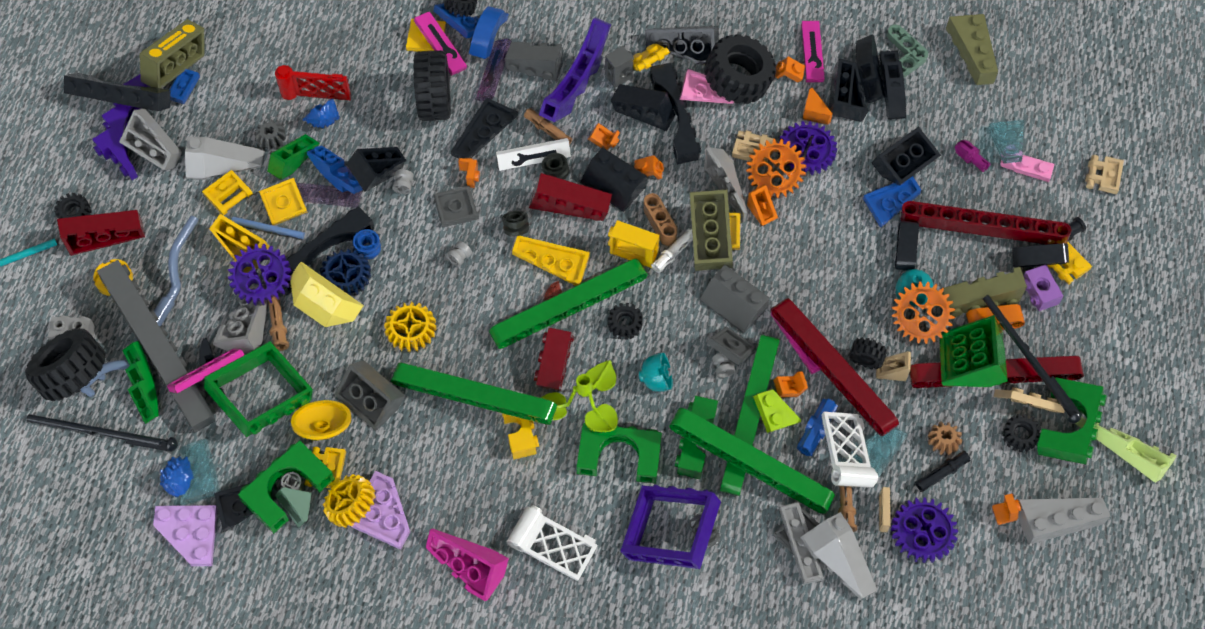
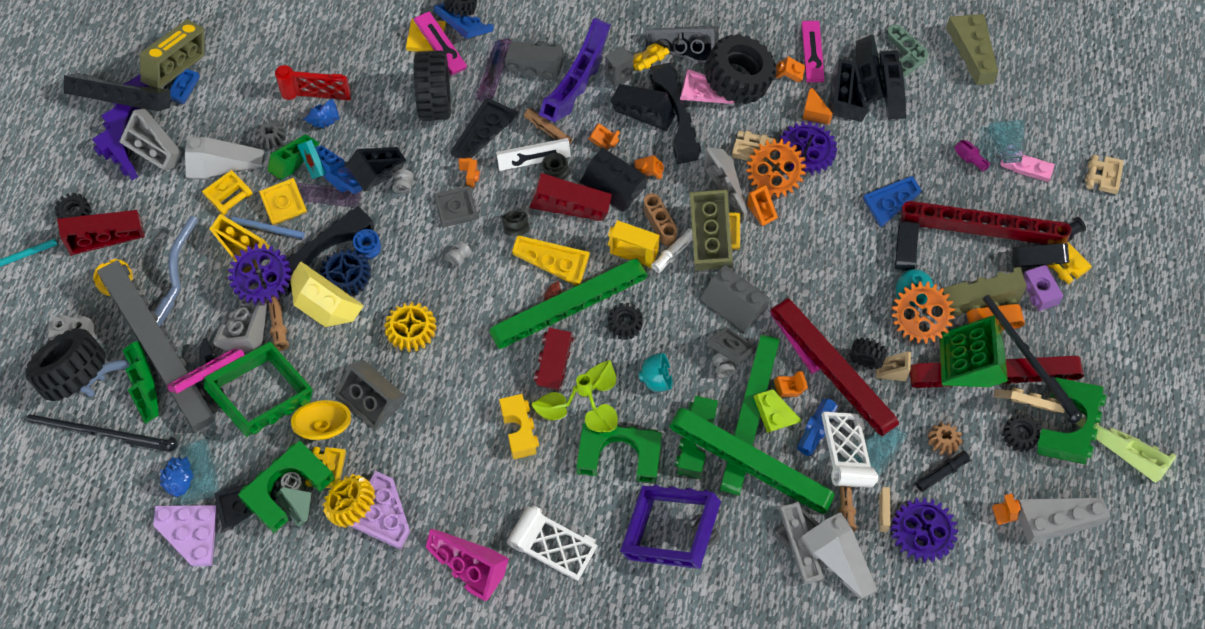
green beam [391,362,557,425] -> none
blue arch [469,6,509,59] -> none
black slope [871,126,941,186] -> none
none -> teal tile [297,140,326,179]

